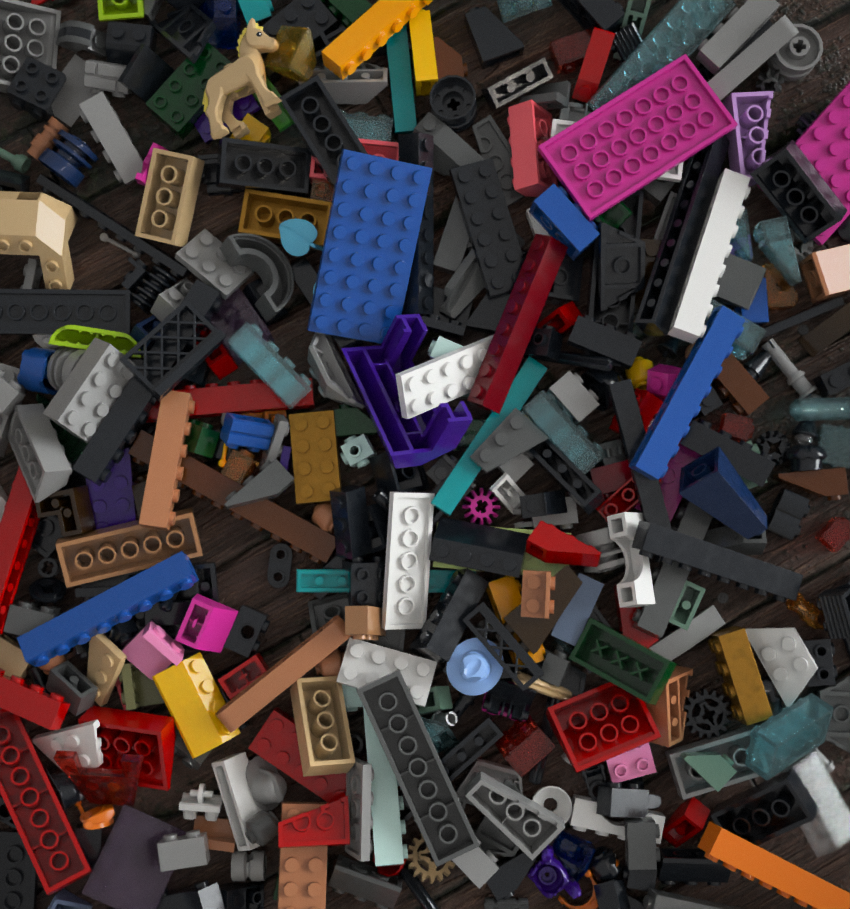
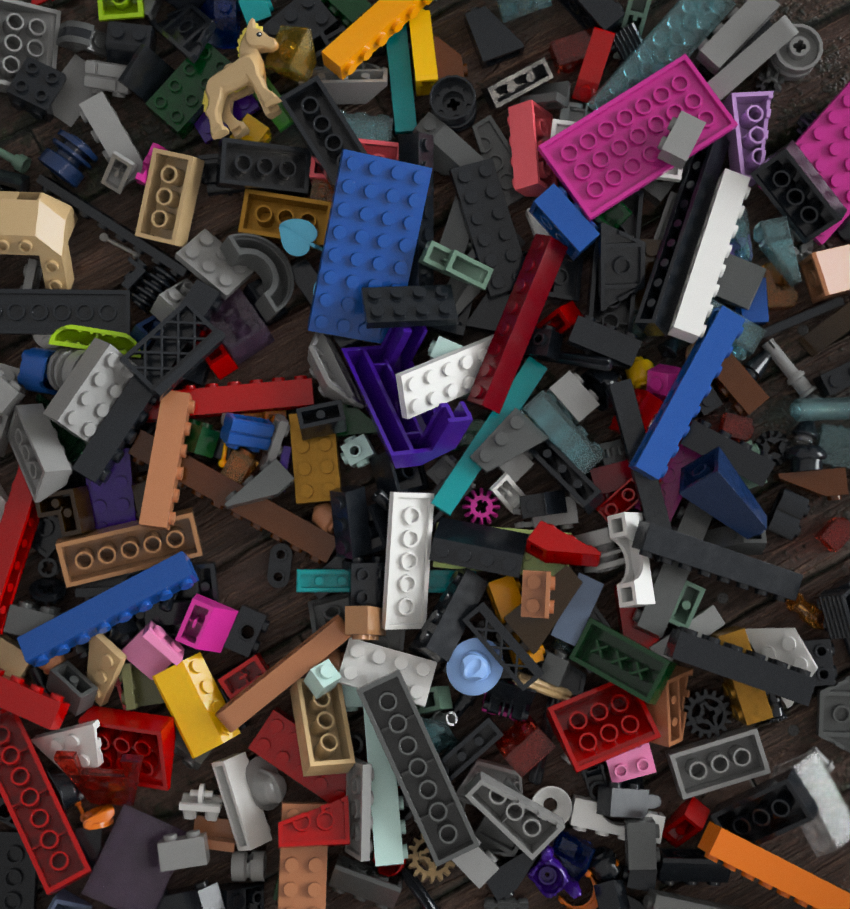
nougat axle [27,116,69,163] -> none
clear light blue brick [227,322,312,410] -> none
dark grey head [245,810,279,846] -> none
sand green slope [680,752,737,792] -> none
clear light blue brick [745,693,834,781] -> none
none -> light grey slope [101,151,138,194]
none -> black brick [296,399,347,440]
none -> light aqua brick [304,659,342,699]
none -> black plate [361,284,458,329]
none -> sand green slope [418,240,494,290]
none -> light grey brick [657,110,706,170]
none -> black brick [663,626,817,706]

